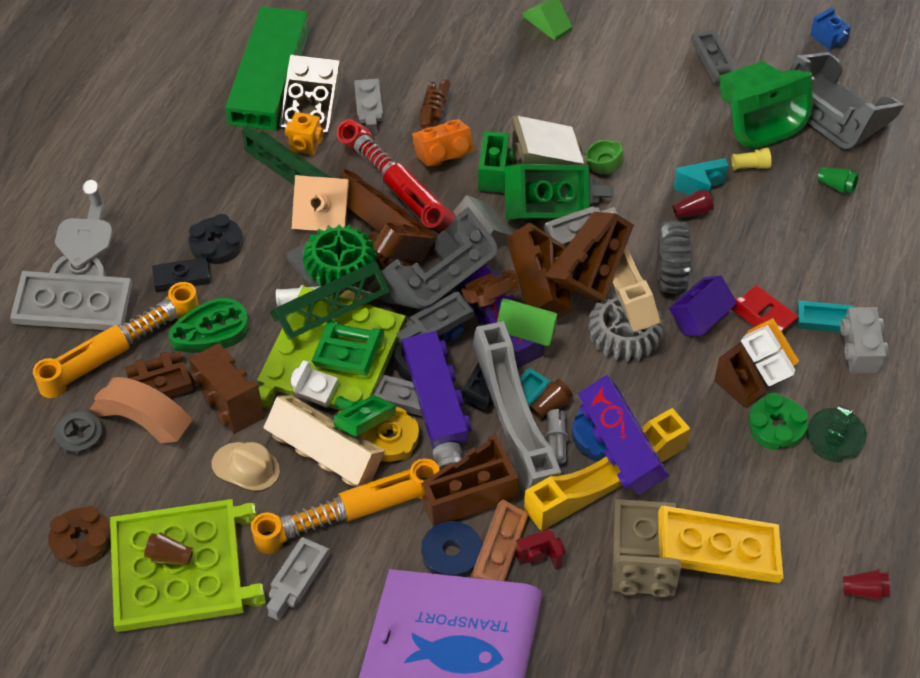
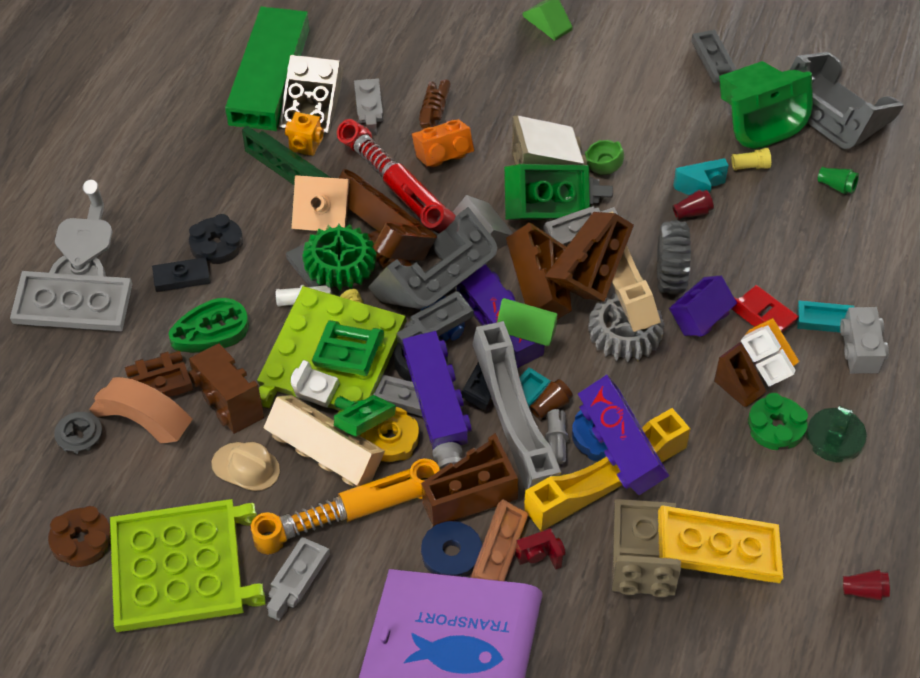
light orange piece [33,282,199,398] -> none
reddish brown cone [144,532,194,566] -> none
dark green fence [270,261,390,340] -> none
reddish brown plate [461,270,519,307] -> none
green brick [478,131,514,193] -> none
blue brick [810,8,851,51] -> none

